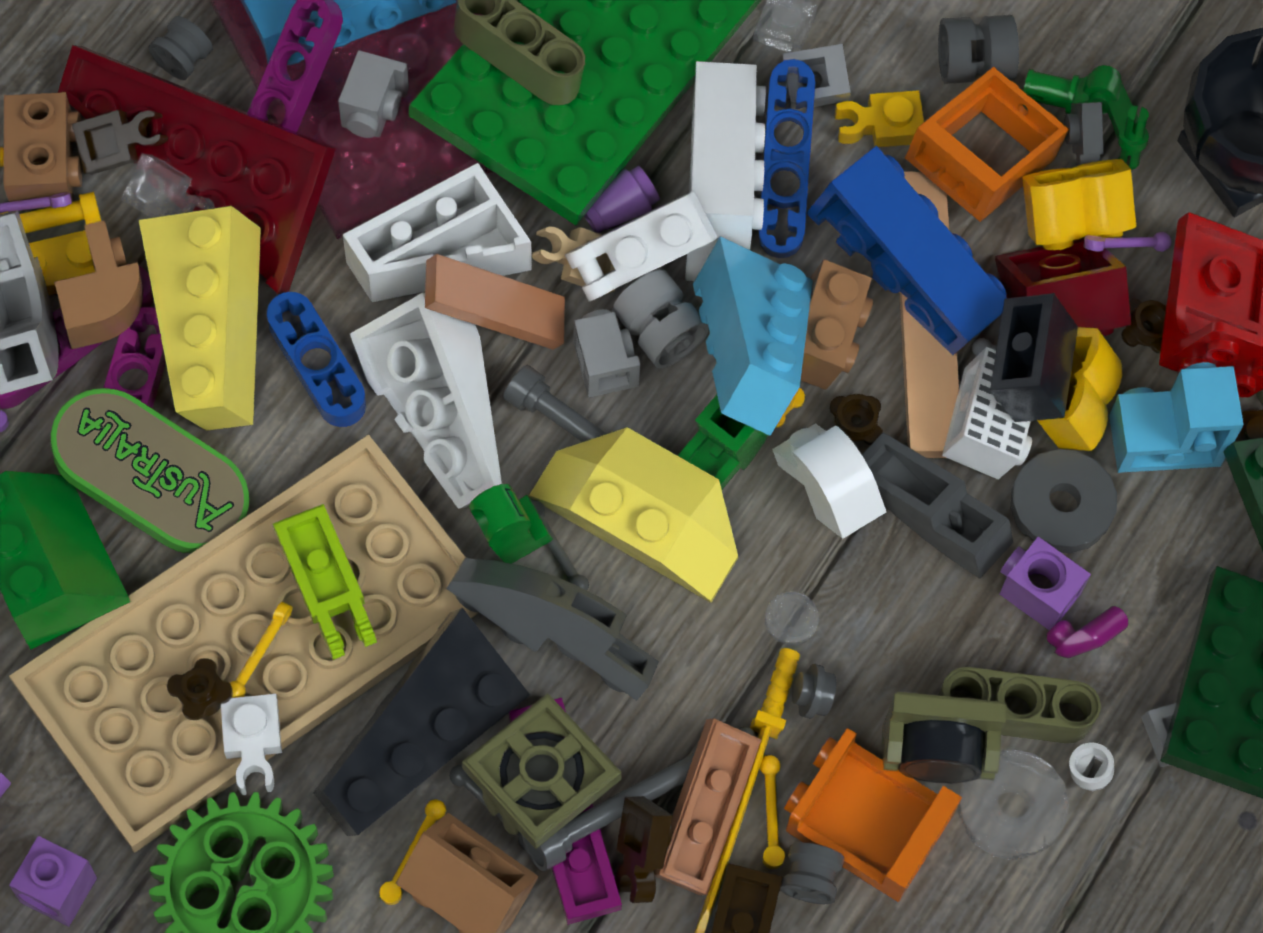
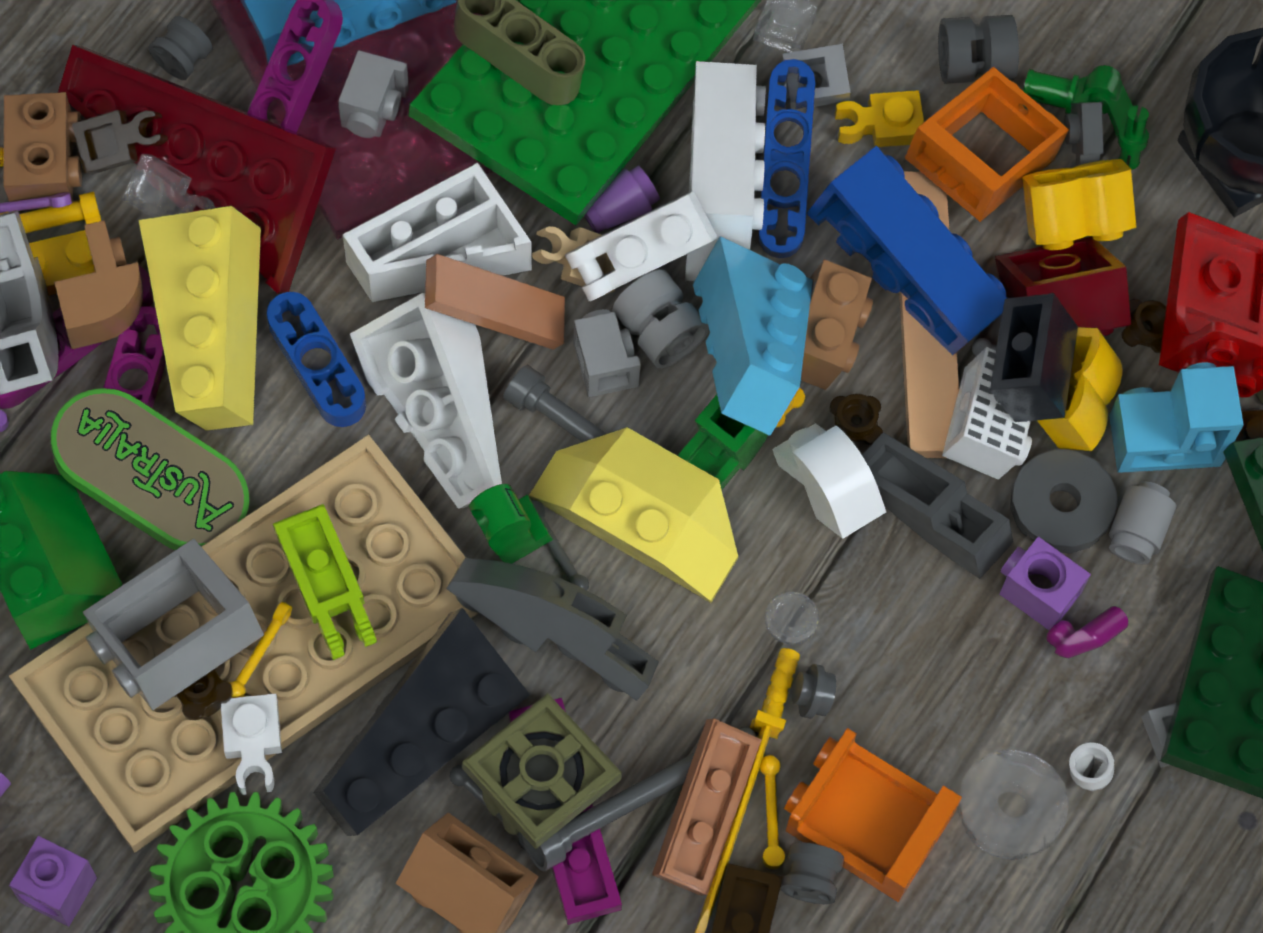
yellow hinge [379,799,447,905] -> none
dark brown plate [615,796,672,903] -> none
piece [881,692,1007,784] -> none
olive beam [938,667,1101,744] -> none
medium lavender hinge [1083,232,1172,252] -> none
none -> light grey window [83,539,264,710]
none -> light grey brick [1109,481,1177,564]

